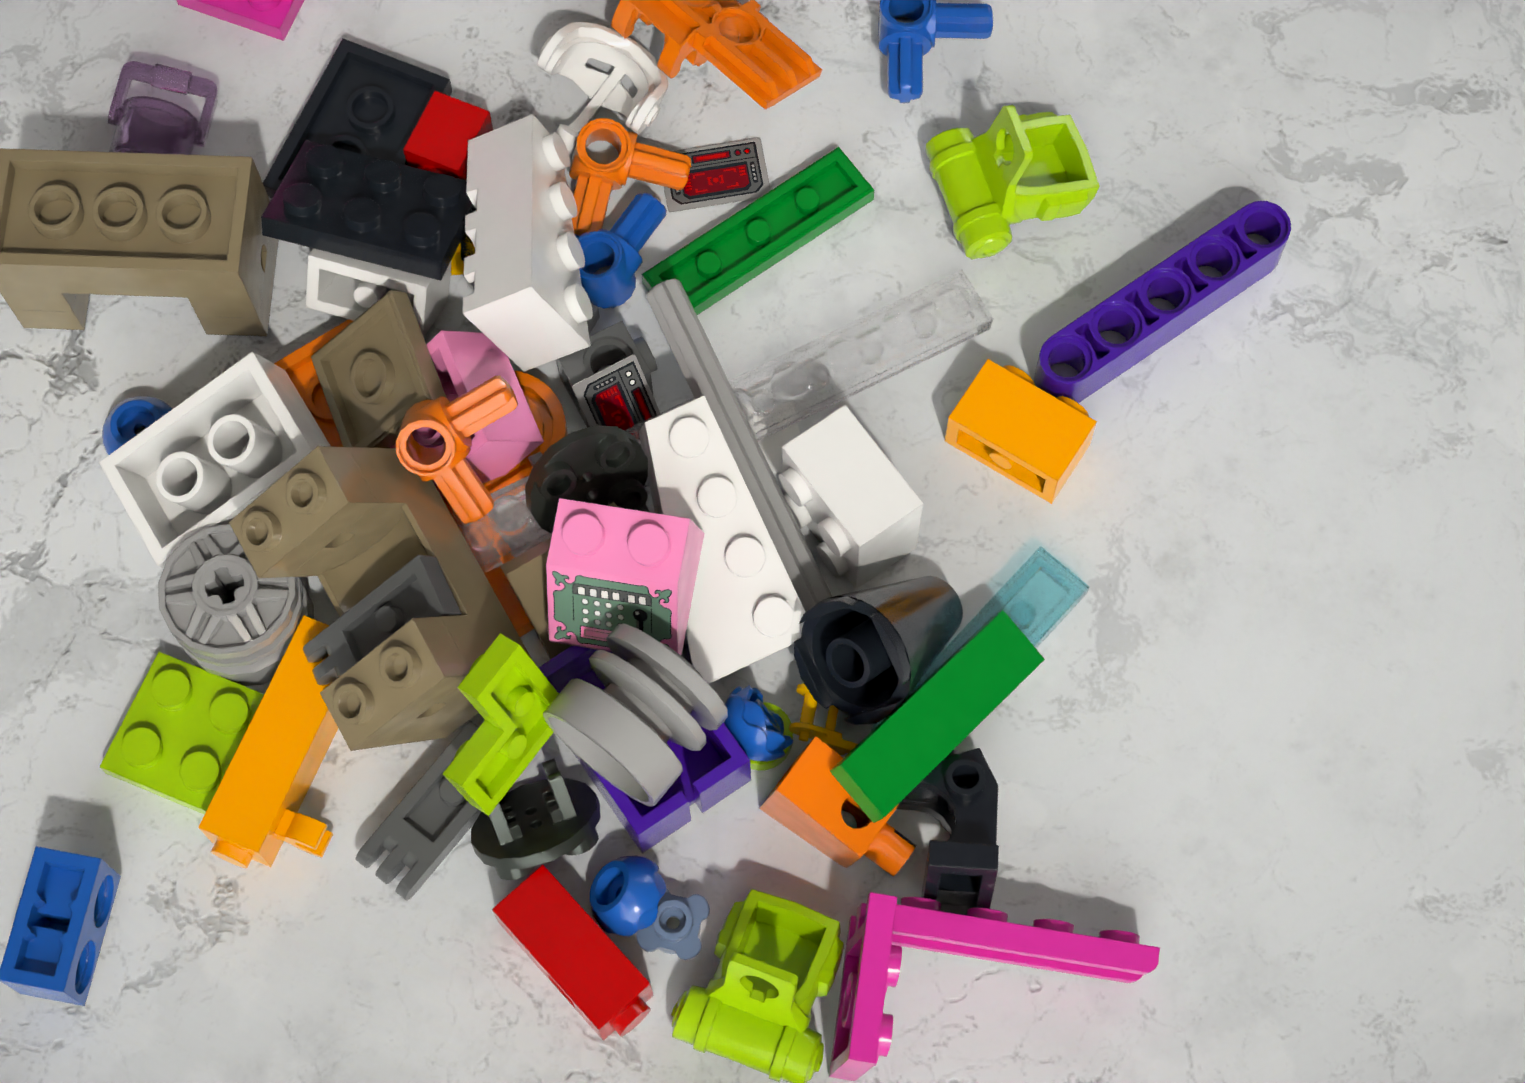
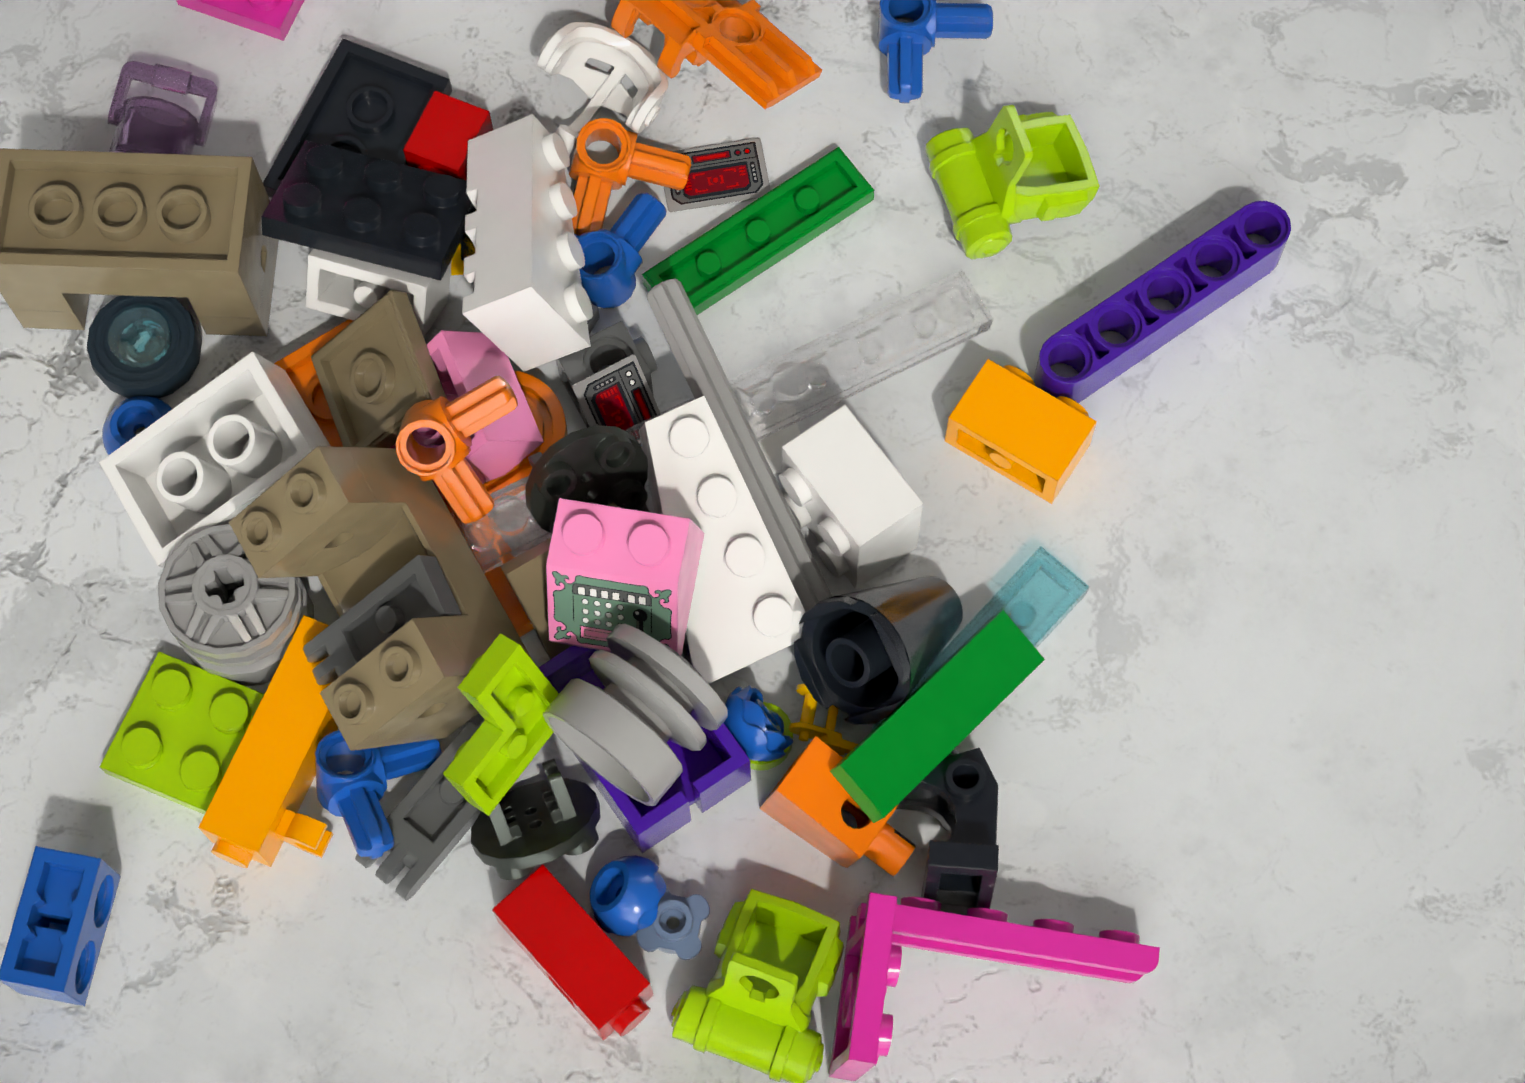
none -> black wheel [87,295,202,398]
none -> blue axle [315,730,441,860]

